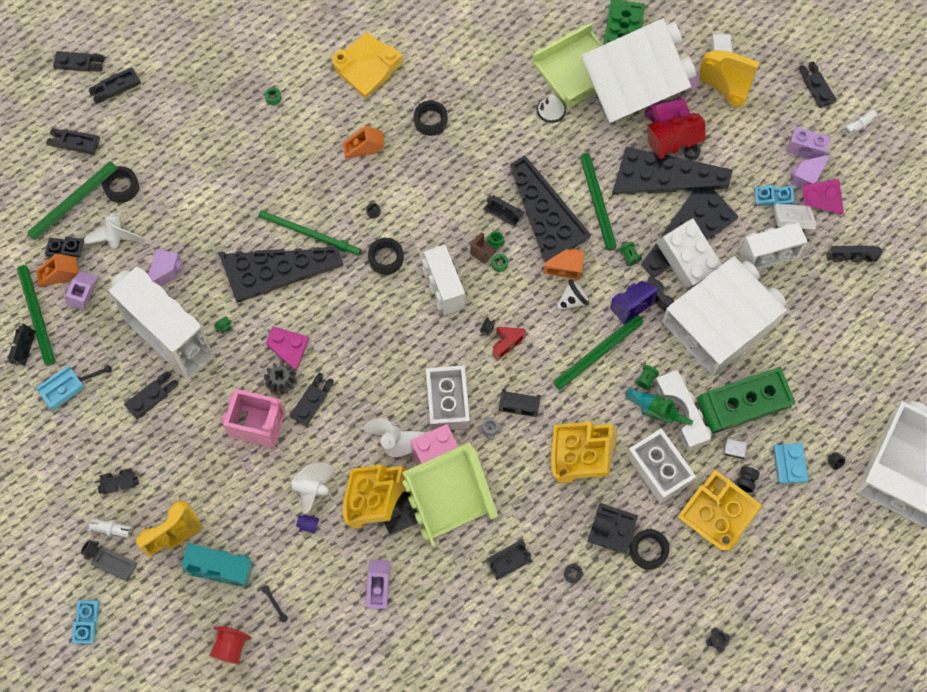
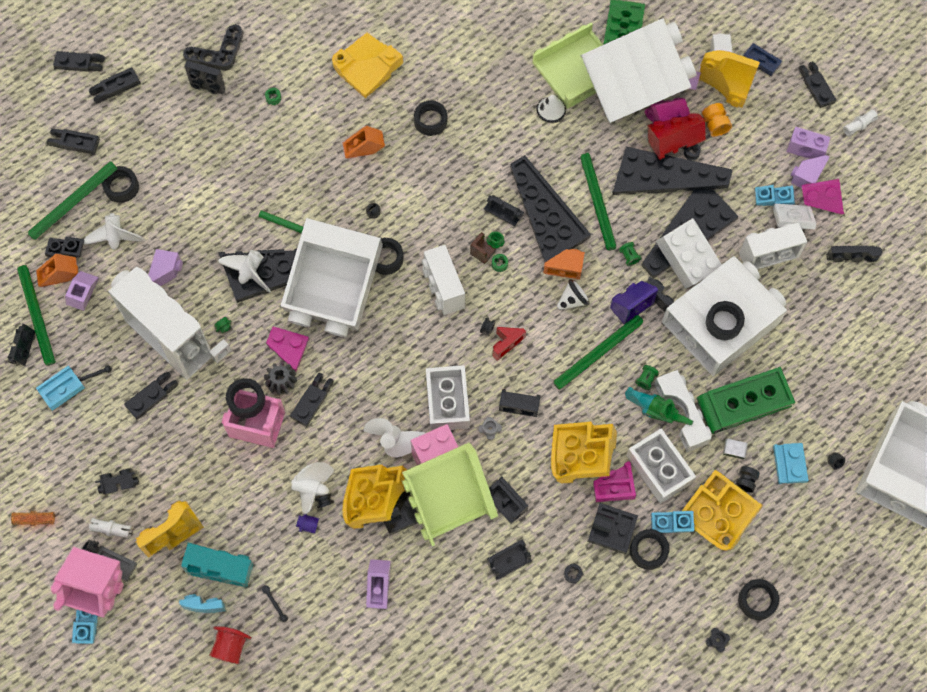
none -> clear orange pin [11,510,55,527]
none -> bright pink container [51,547,124,618]
none -> medium azure slope [179,594,226,613]
none -> black beam [183,24,243,71]
none -> black plate [184,61,226,95]
none -> white tile [209,339,231,363]
none -> white piece [218,250,271,293]
none -> black tyre [226,378,265,418]
none -> white brick [281,218,383,338]
none -> black bush [315,493,334,508]
none -> black hinge [489,476,528,524]
none -> dark pink wing [593,461,636,502]
none -> medium azure slope [651,511,694,533]
none -> light orange wheel [701,103,732,137]
none -> black tyre [705,301,745,340]
none -> black tyre [738,579,780,620]
none -> dark blue plate [743,43,782,77]

